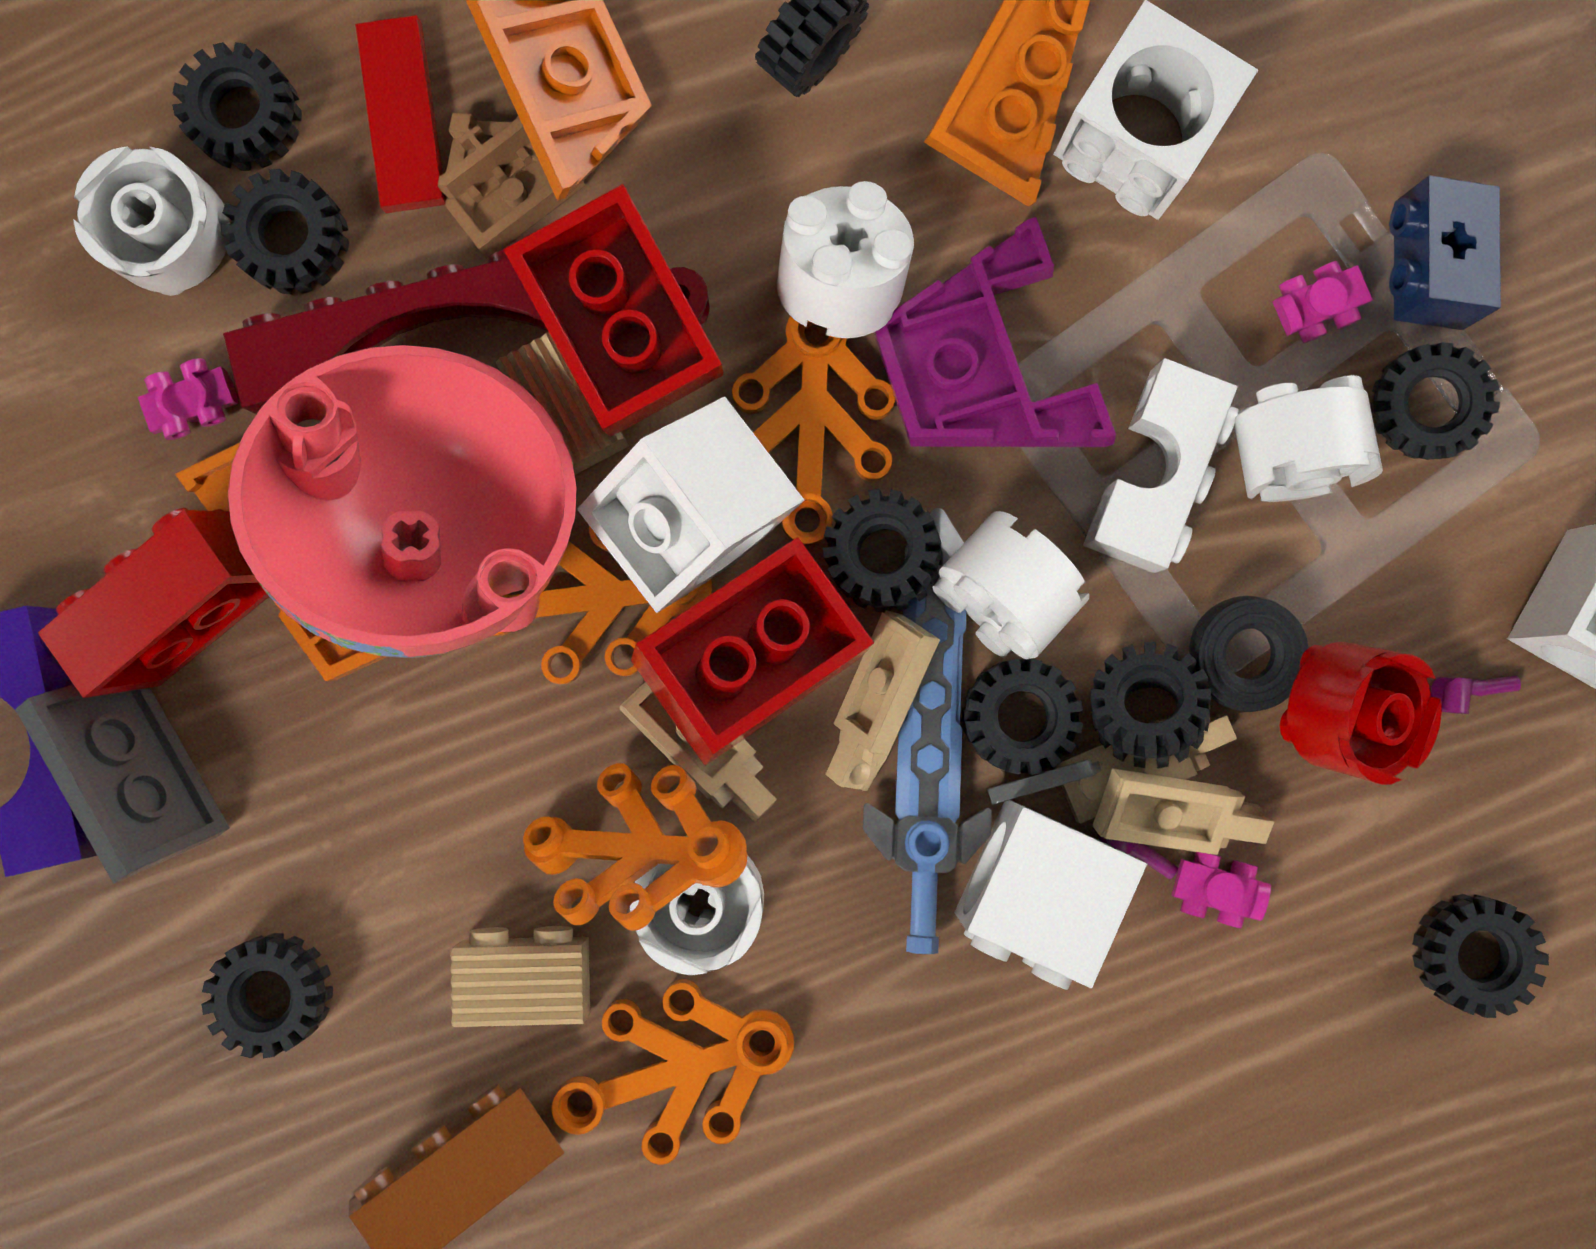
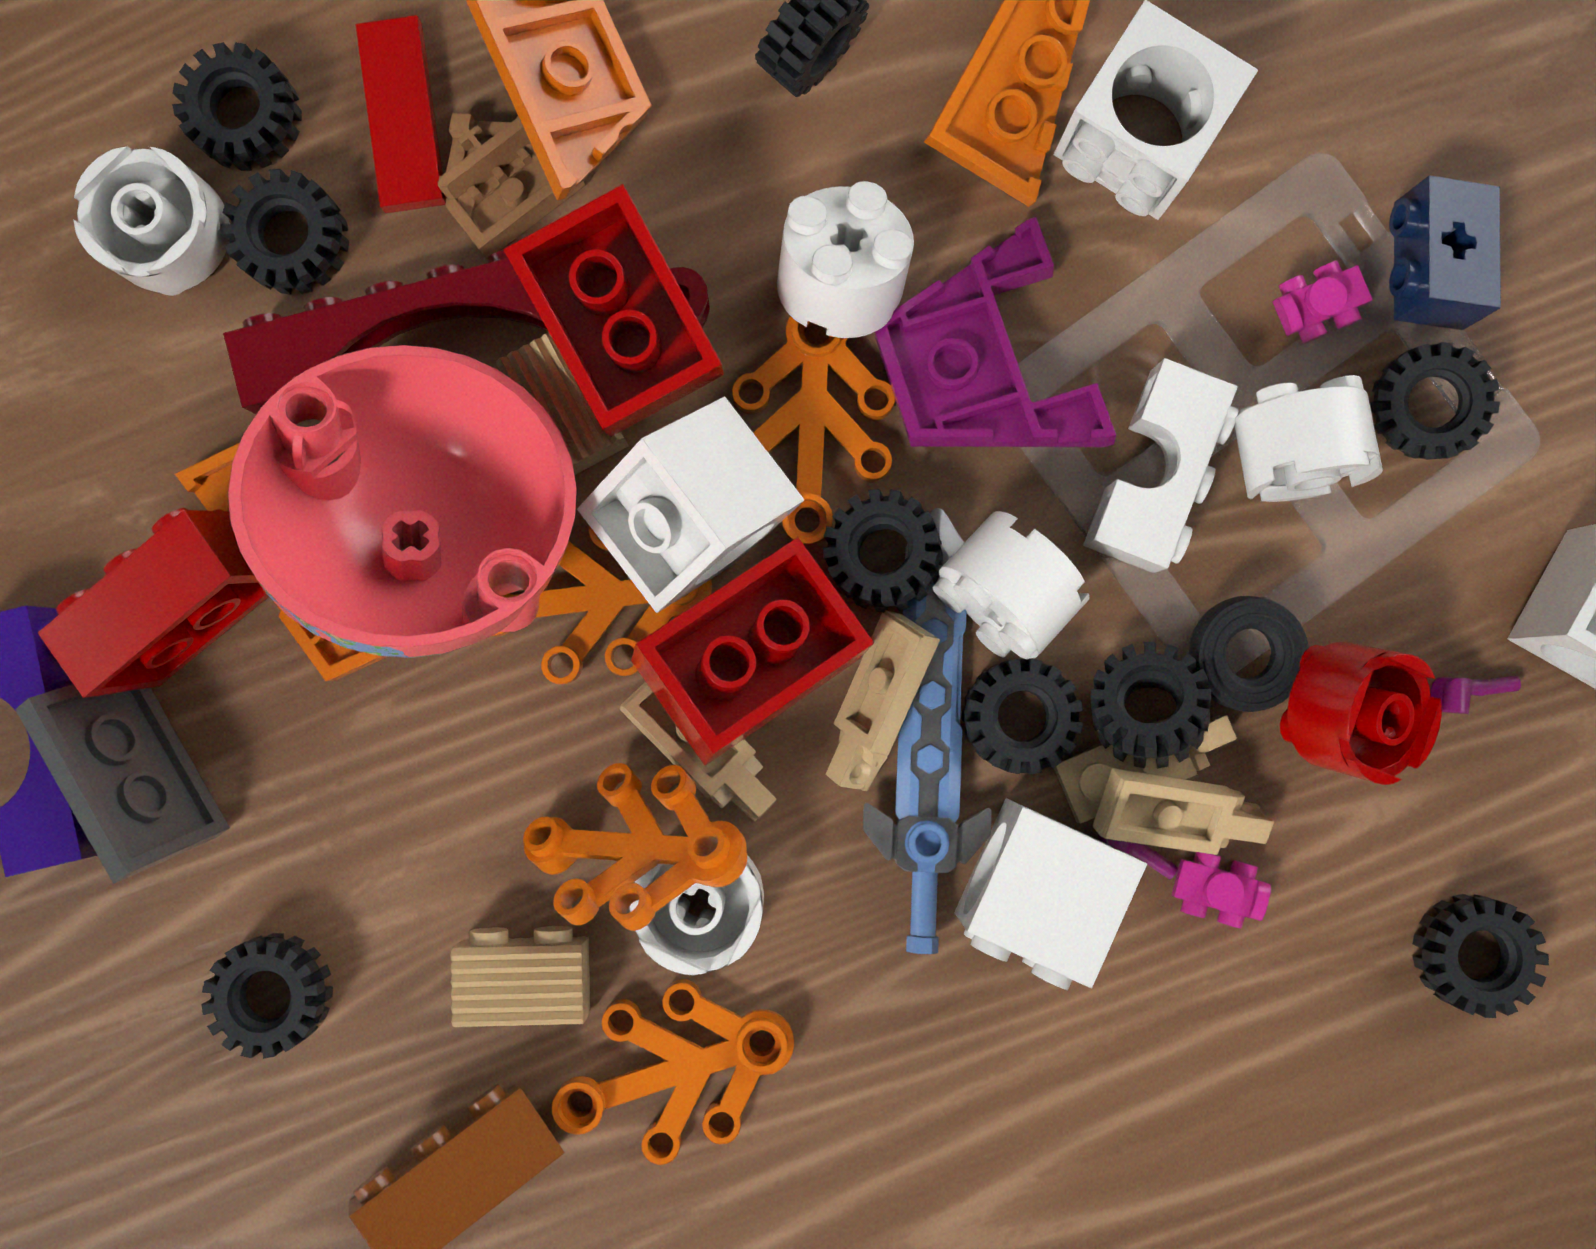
dark pink piece [138,358,238,440] -> none
dark grey piece [987,759,1101,805] -> none

